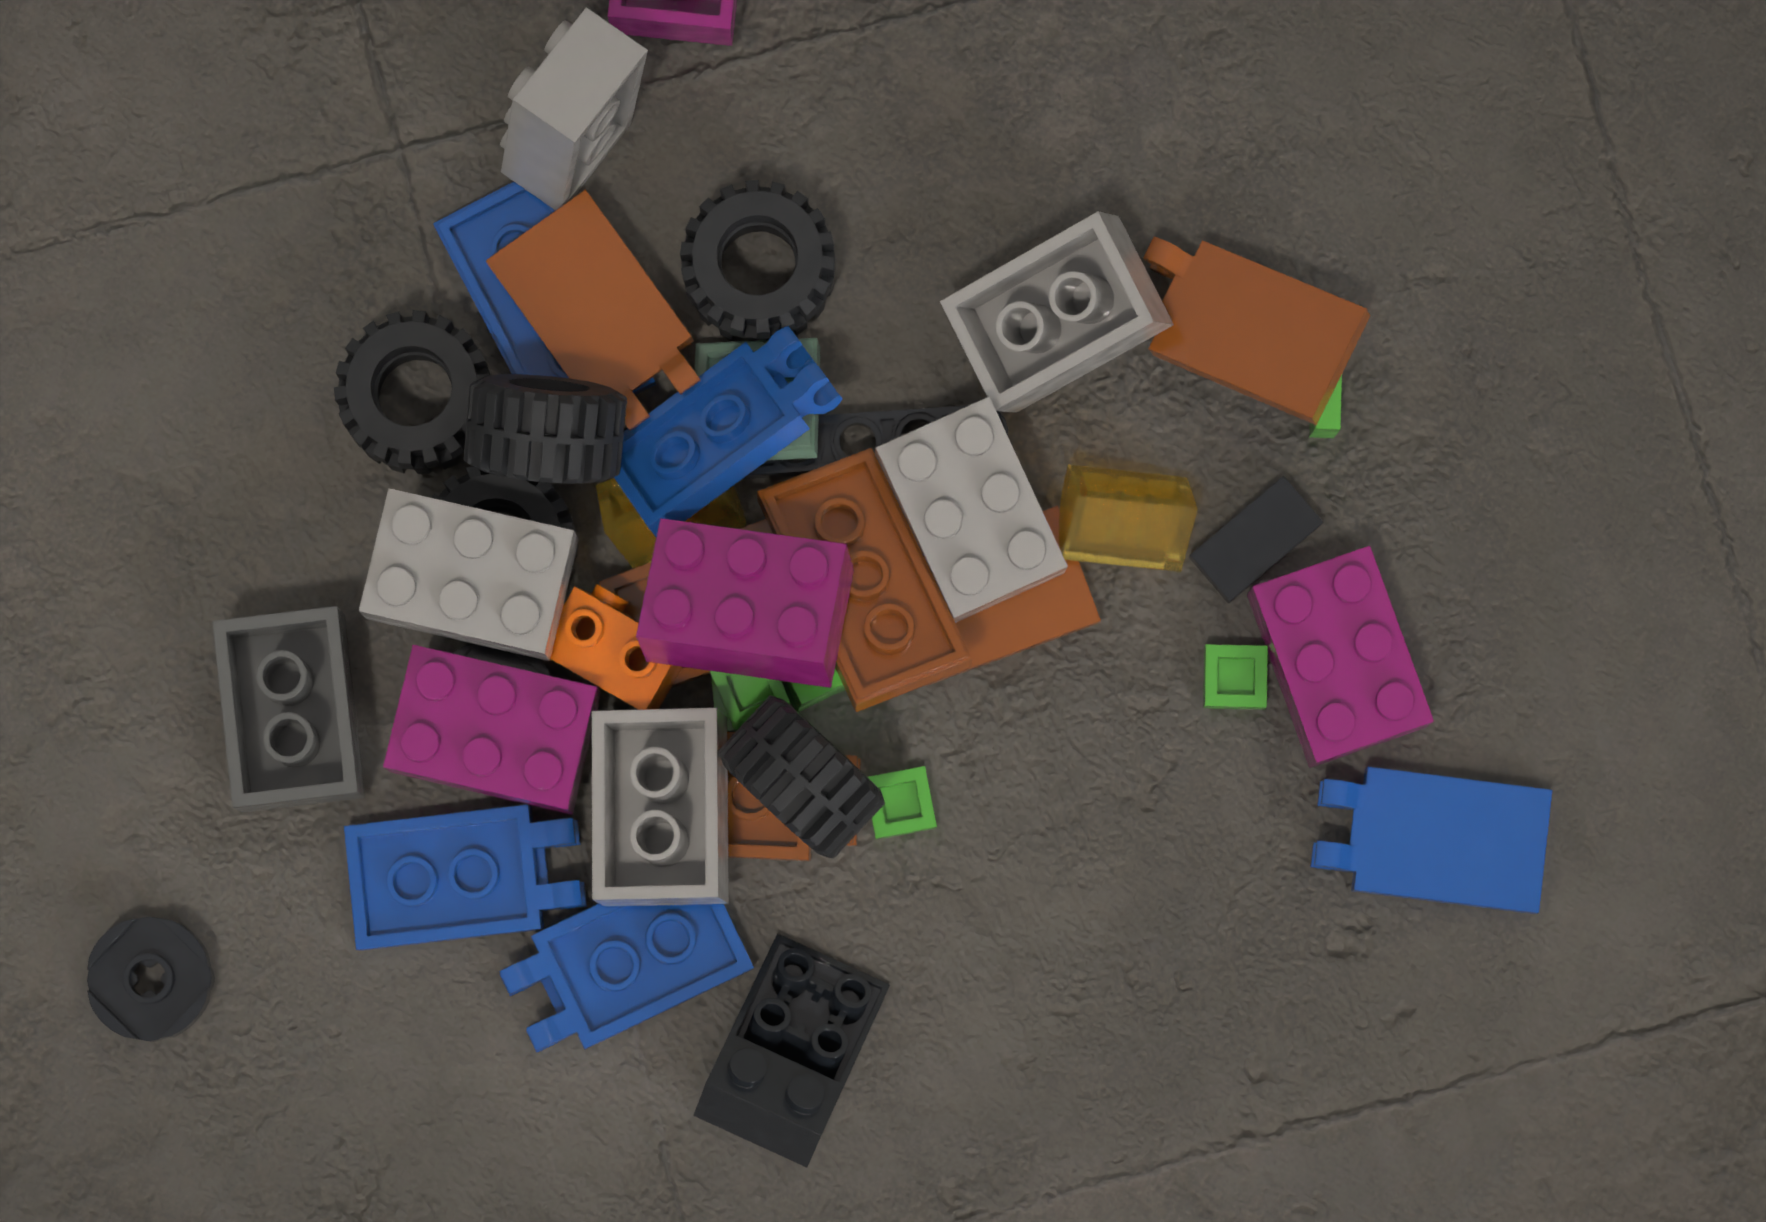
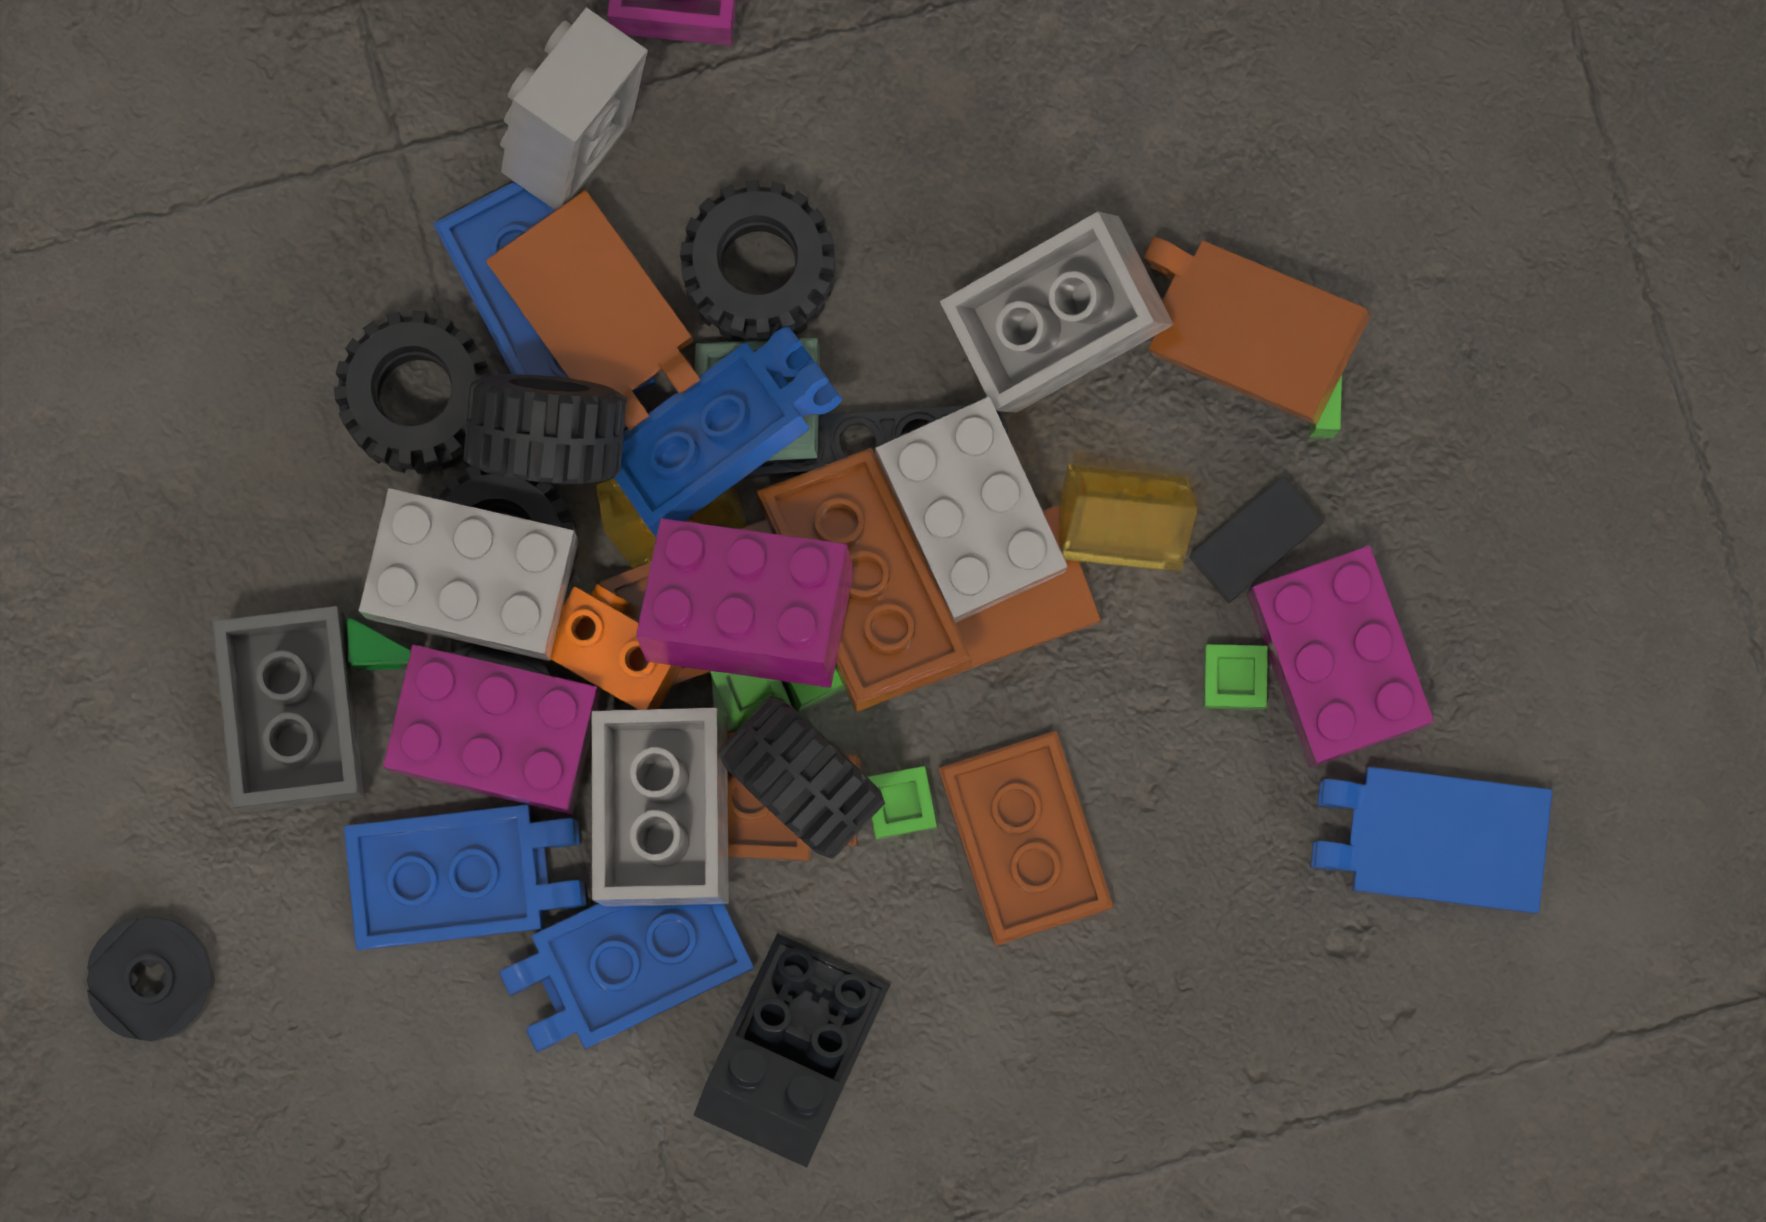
none -> green slope [347,618,411,671]
none -> dark orange tile [938,731,1114,946]

